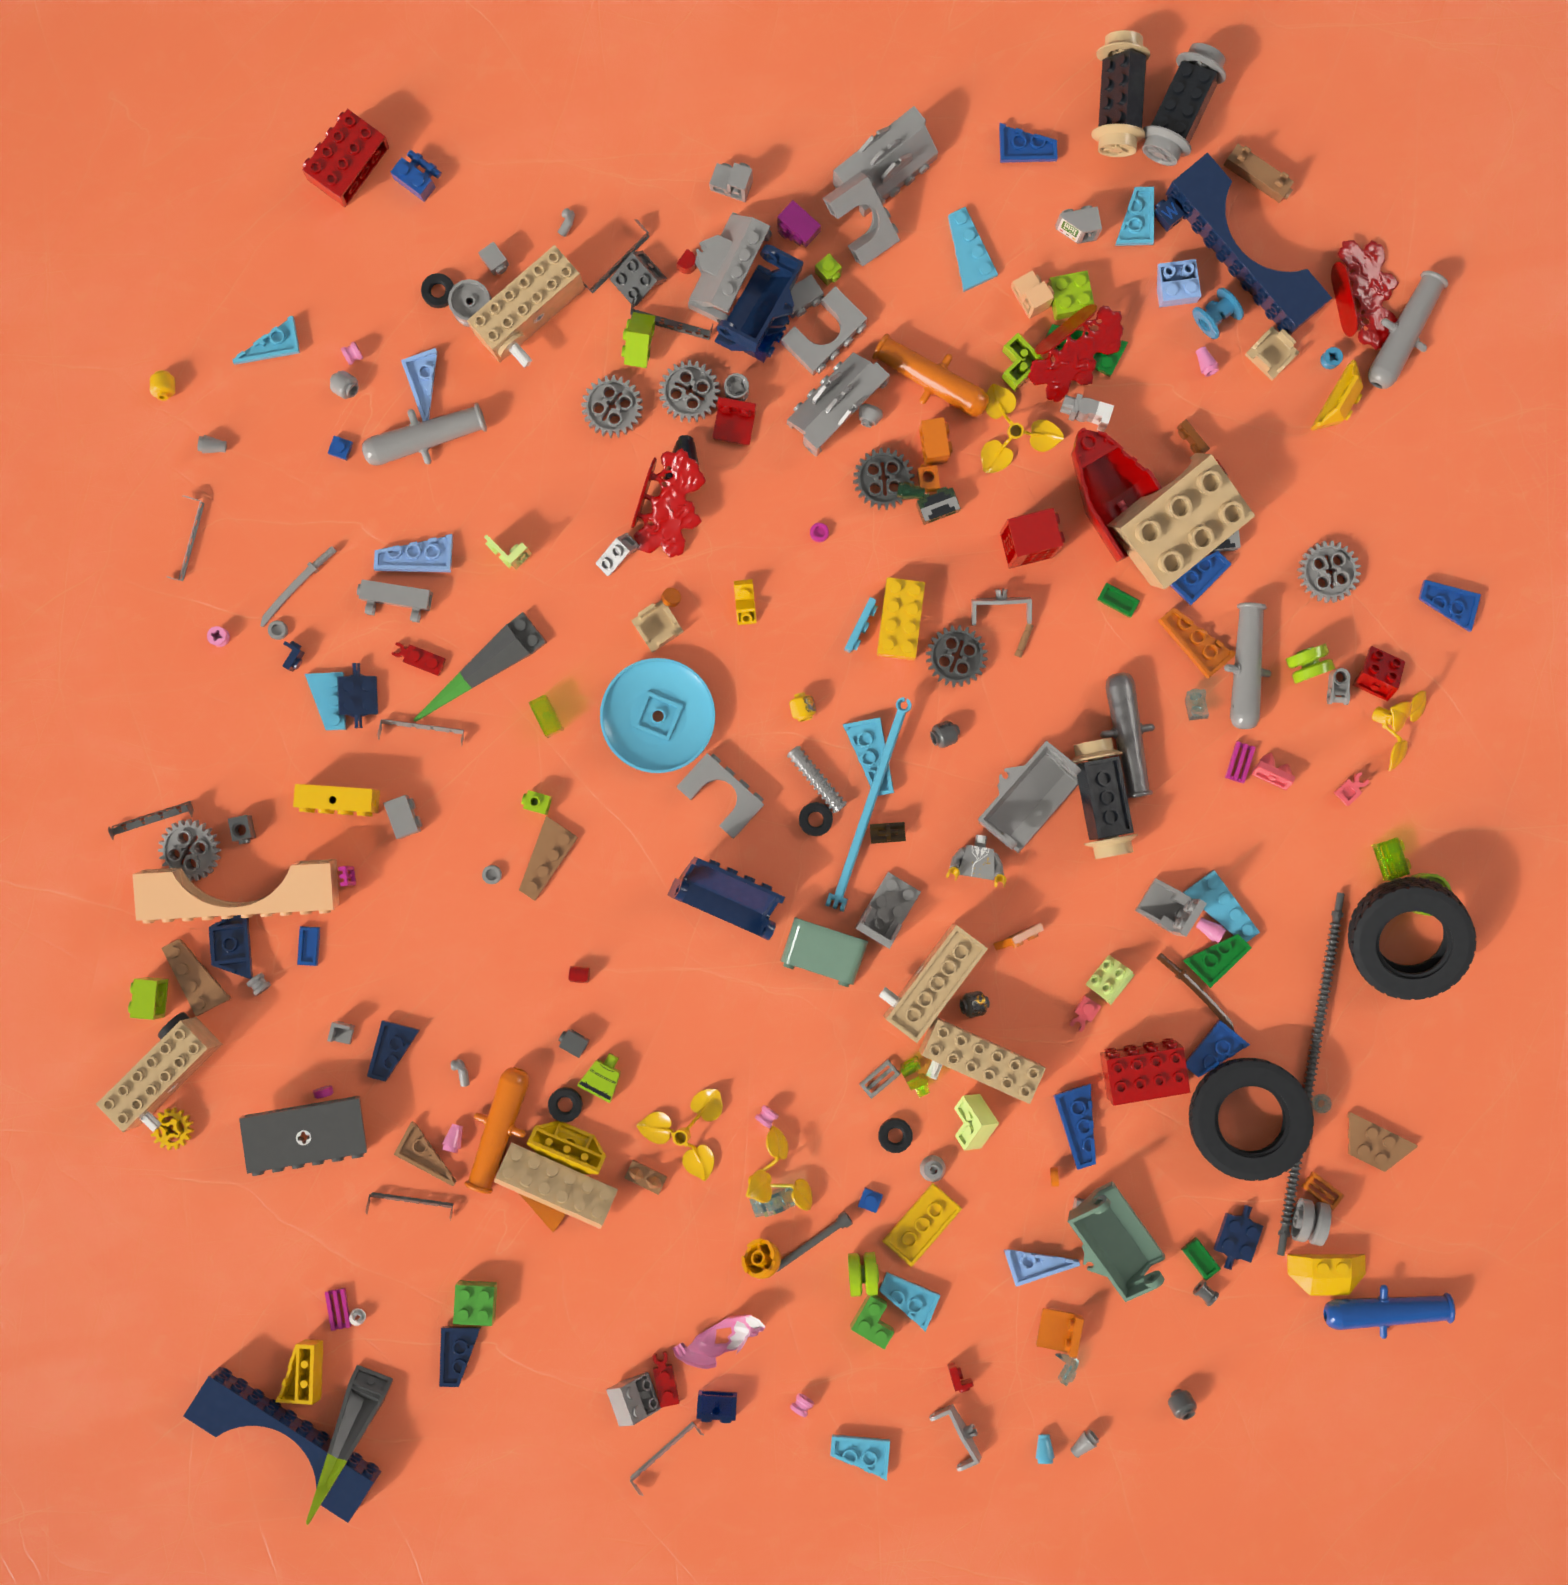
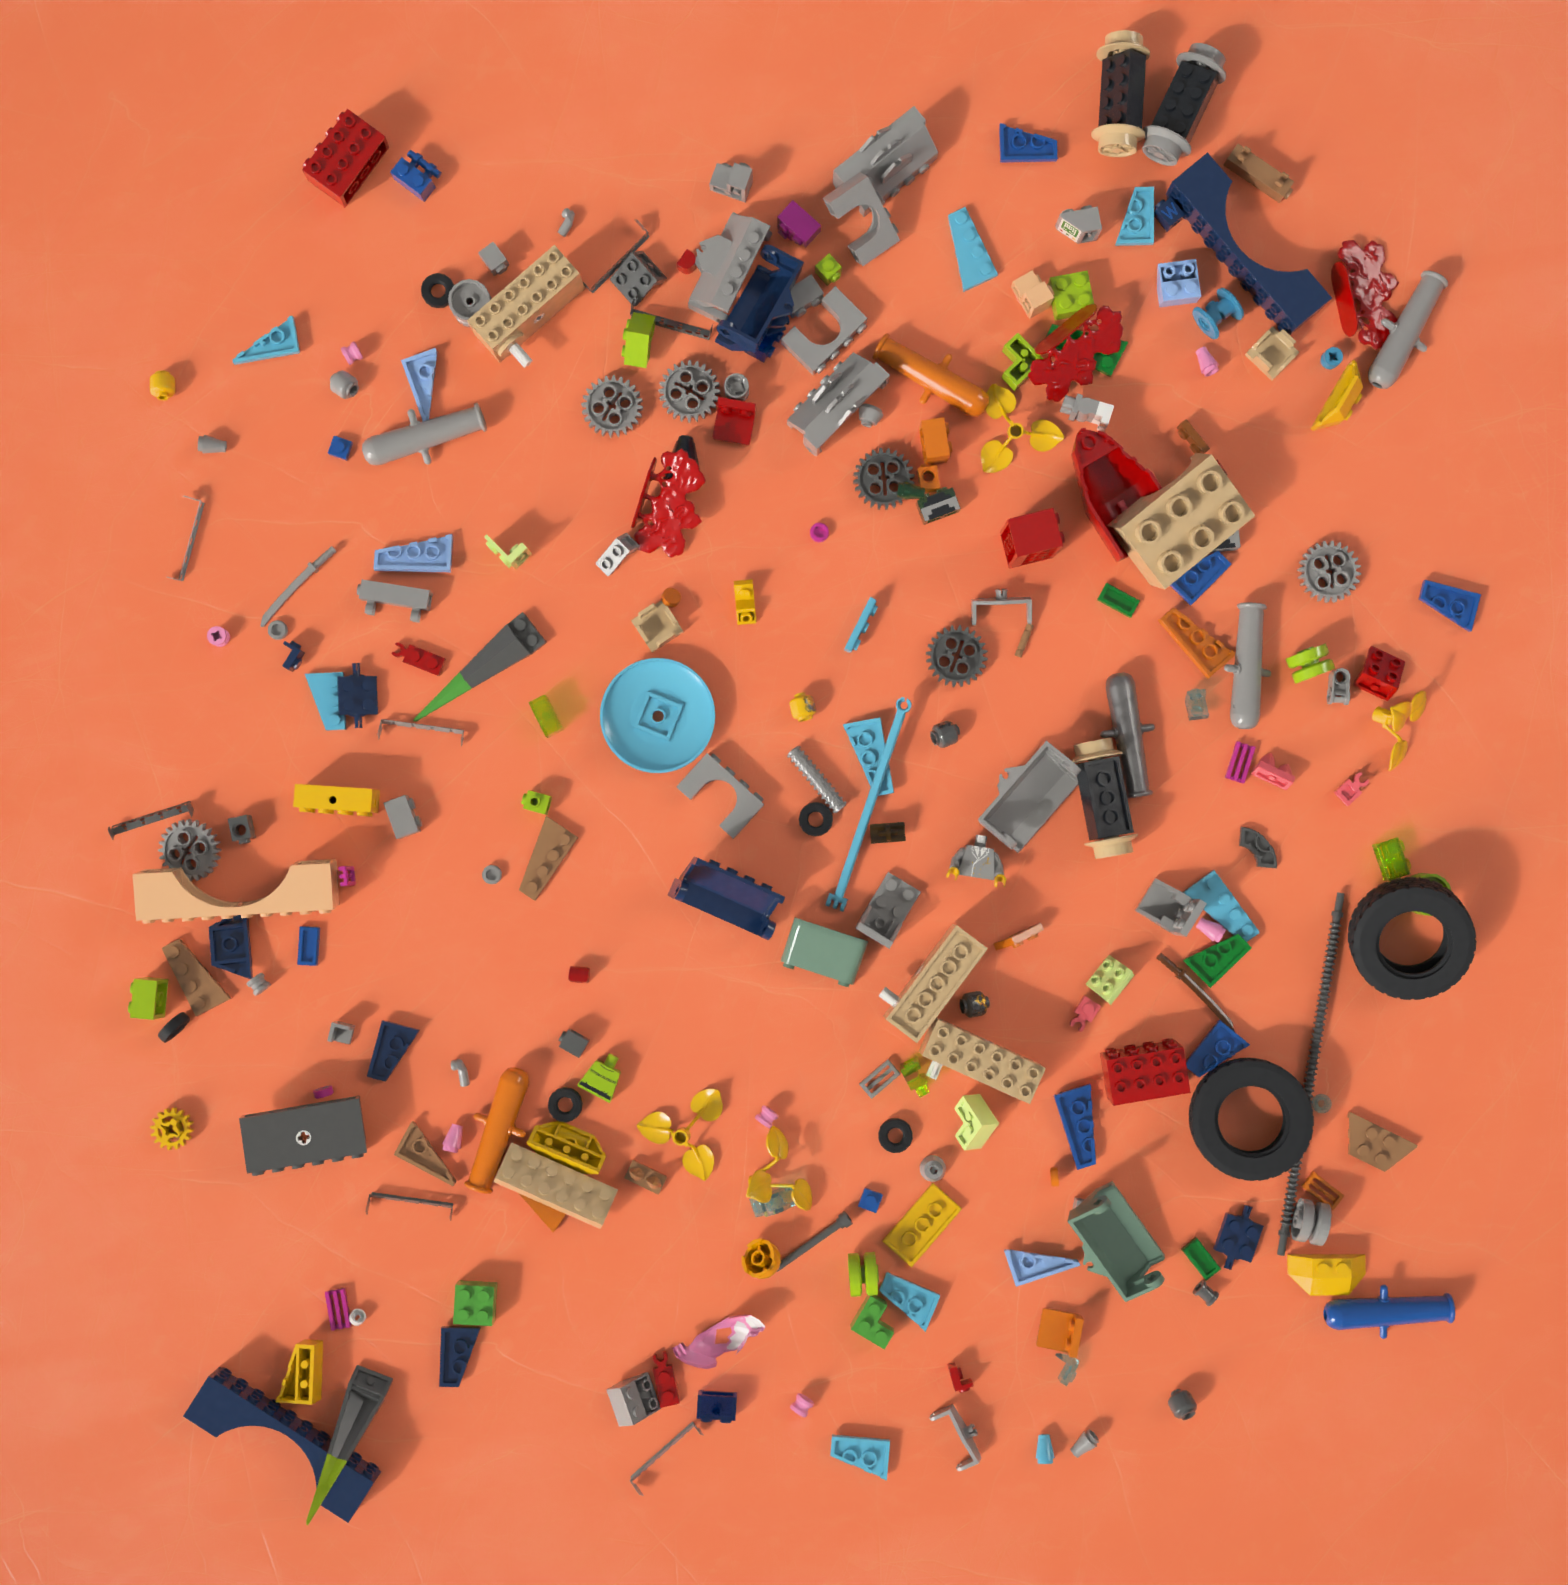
tan piece [96,1017,222,1132] -> none
yellow brick [877,577,925,660] -> none
none -> dark grey tile [1239,827,1277,868]

